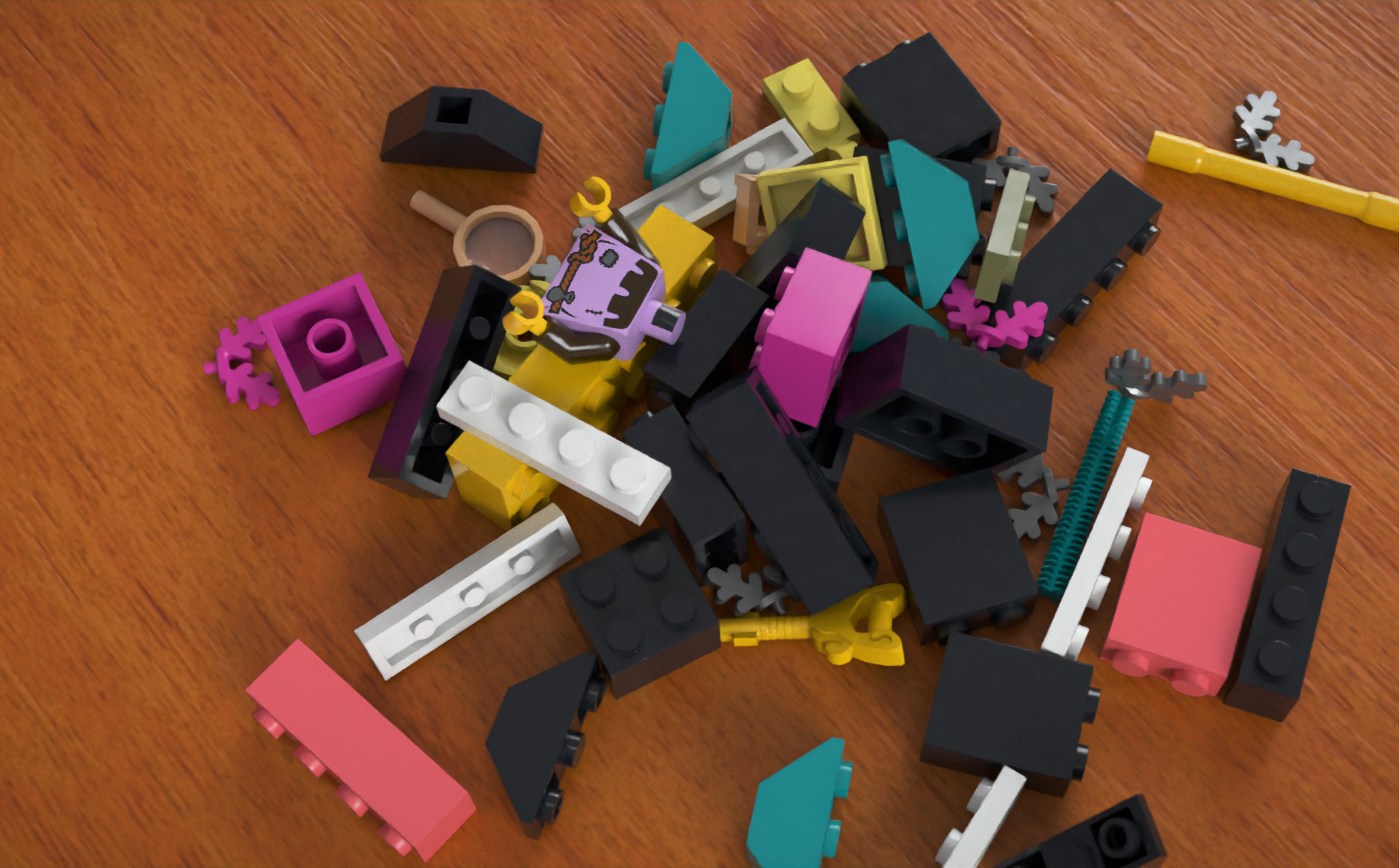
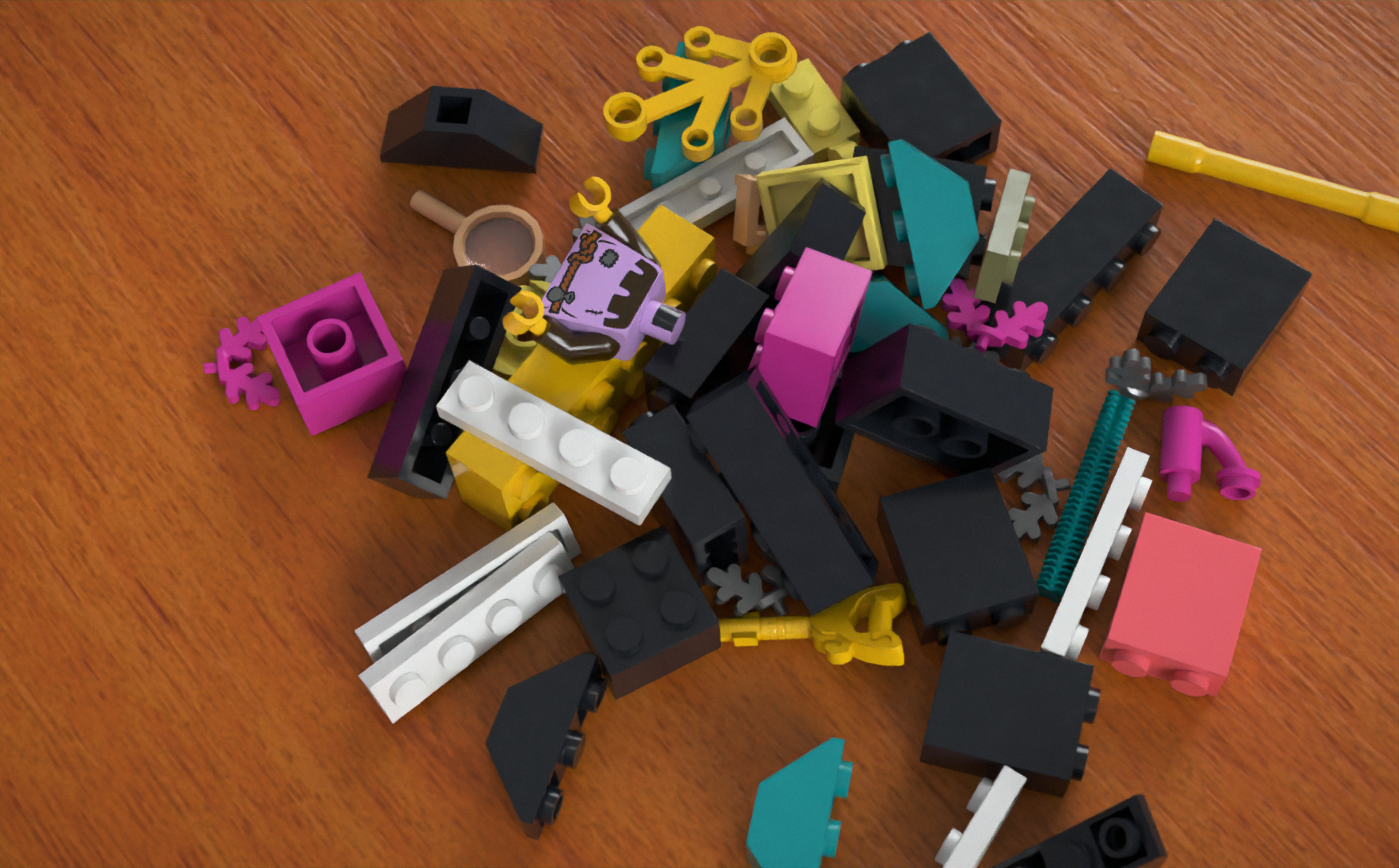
coral brick [245,638,476,863] -> none
flat silver animal [972,147,1058,217] -> none
black brick [1223,468,1351,723] -> none
animal [1232,91,1315,172] -> none
none -> white plate [358,531,574,723]
none -> yellow plant [603,26,797,162]
none -> black brick [1136,218,1312,396]
none -> dark pink plant [1159,406,1261,502]

